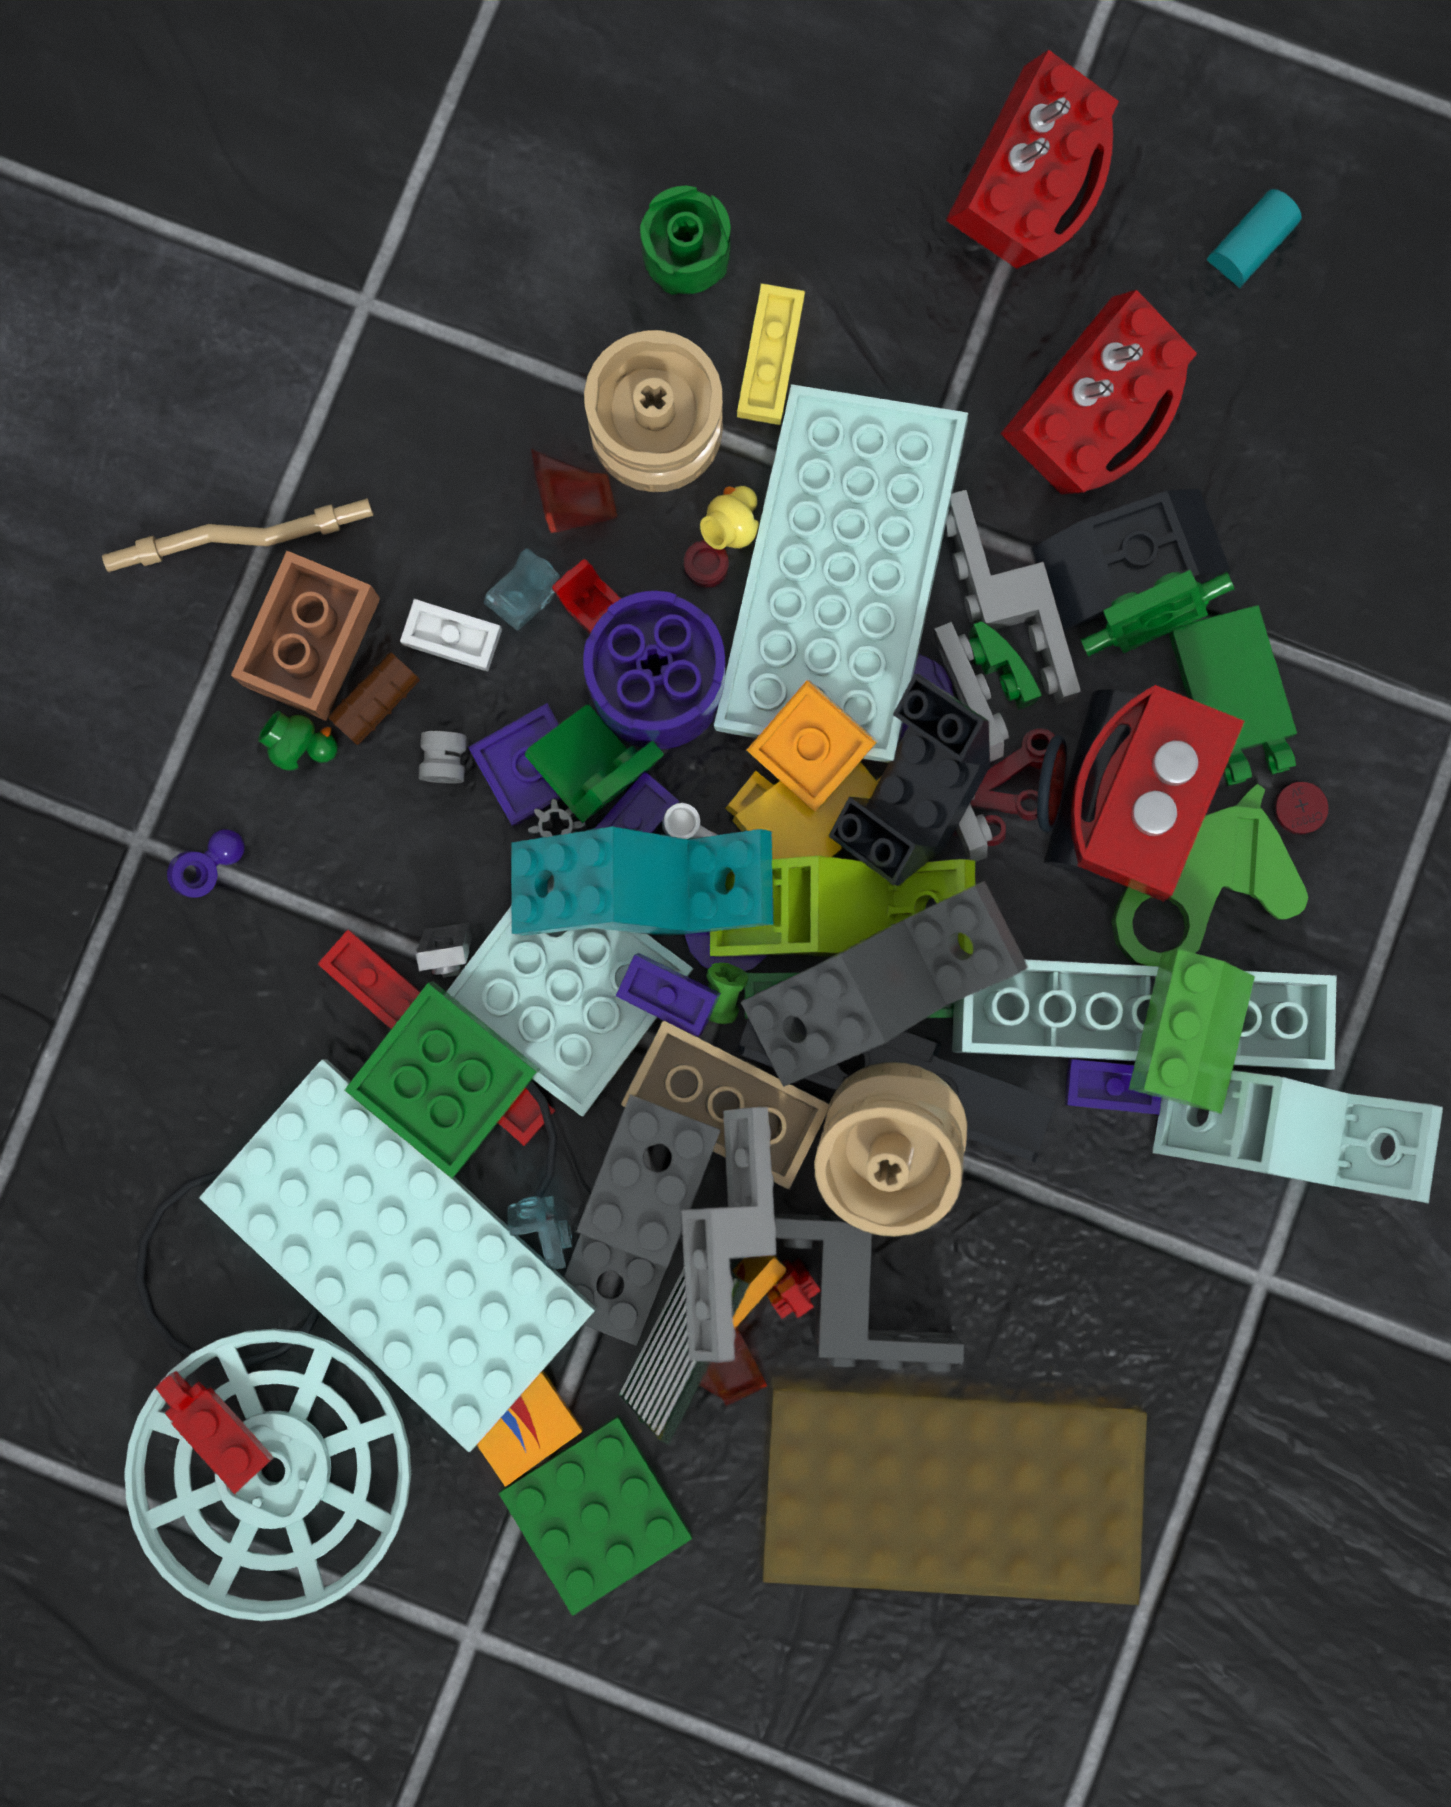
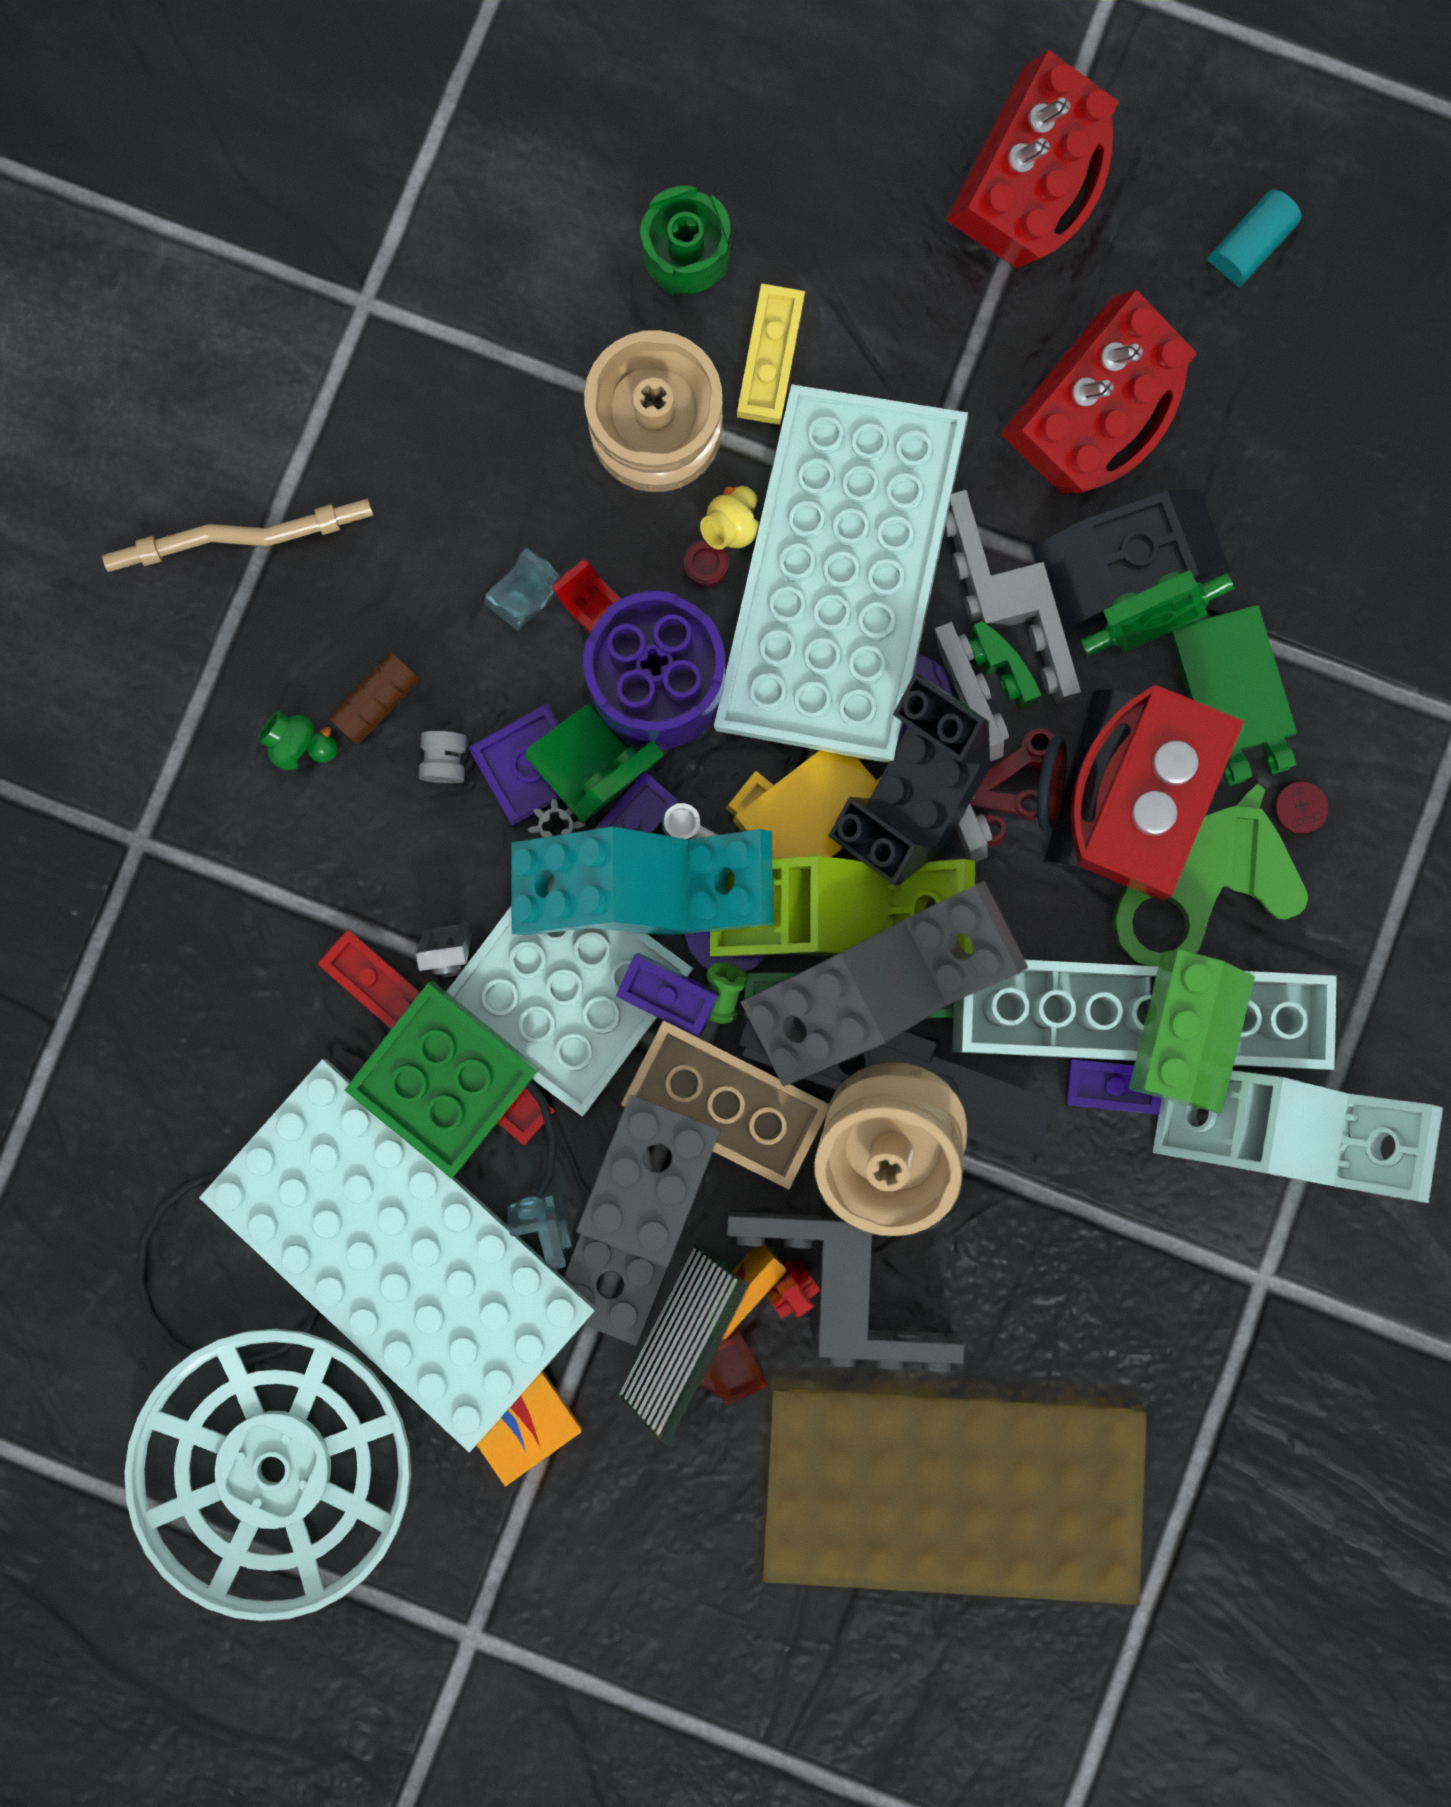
red hinge [155,1371,274,1494] -> none
dark purple plate [167,829,245,898] -> none
nougat brick [231,551,380,721] -> none
white plate [400,599,502,672] -> none
green plate [498,1415,693,1616] -> none
clear red slope [531,449,617,533] -> none
light grey bracket [681,1107,776,1362] -> none
light orange tile [747,680,878,812] -> none

